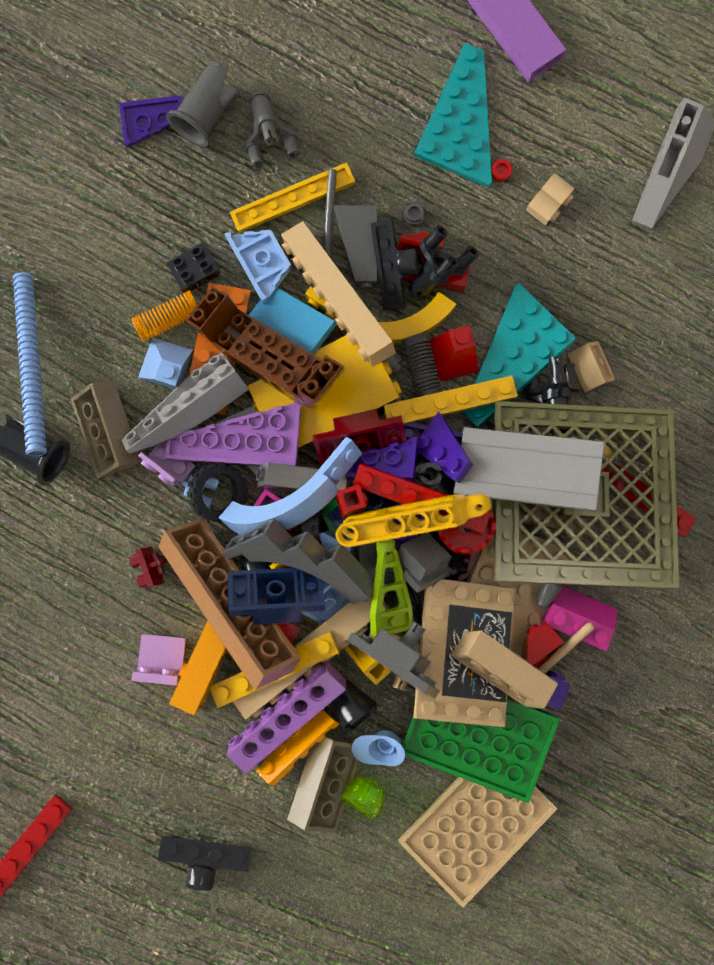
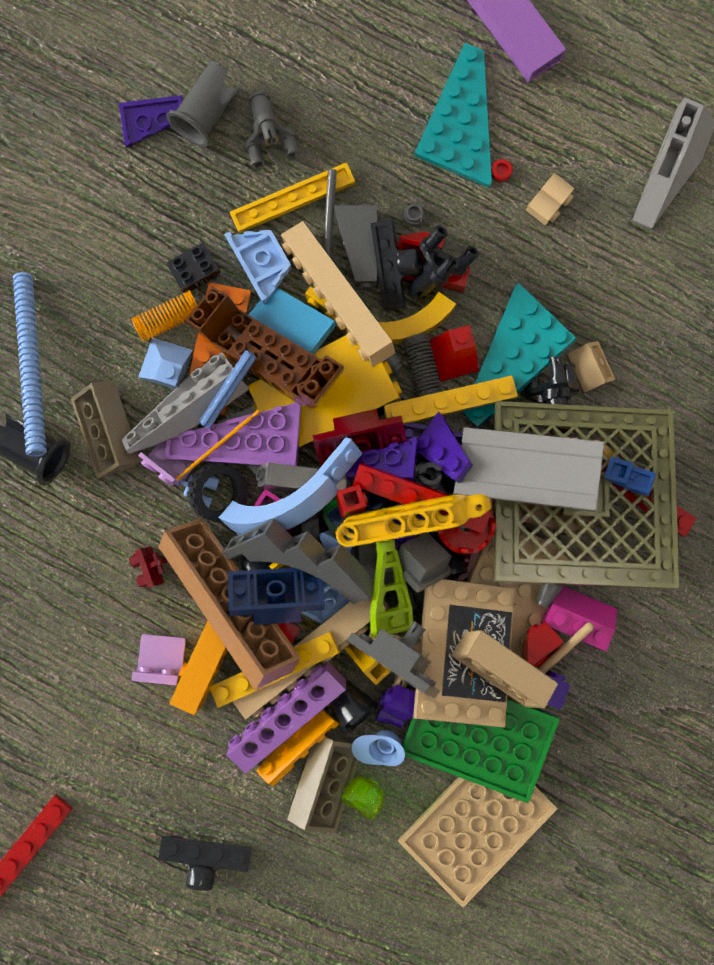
none -> light orange piece [176,409,261,481]
none -> medium blue axle [199,350,256,428]
none -> dark purple hinge [375,684,416,729]
none -> blue slope [604,457,656,497]

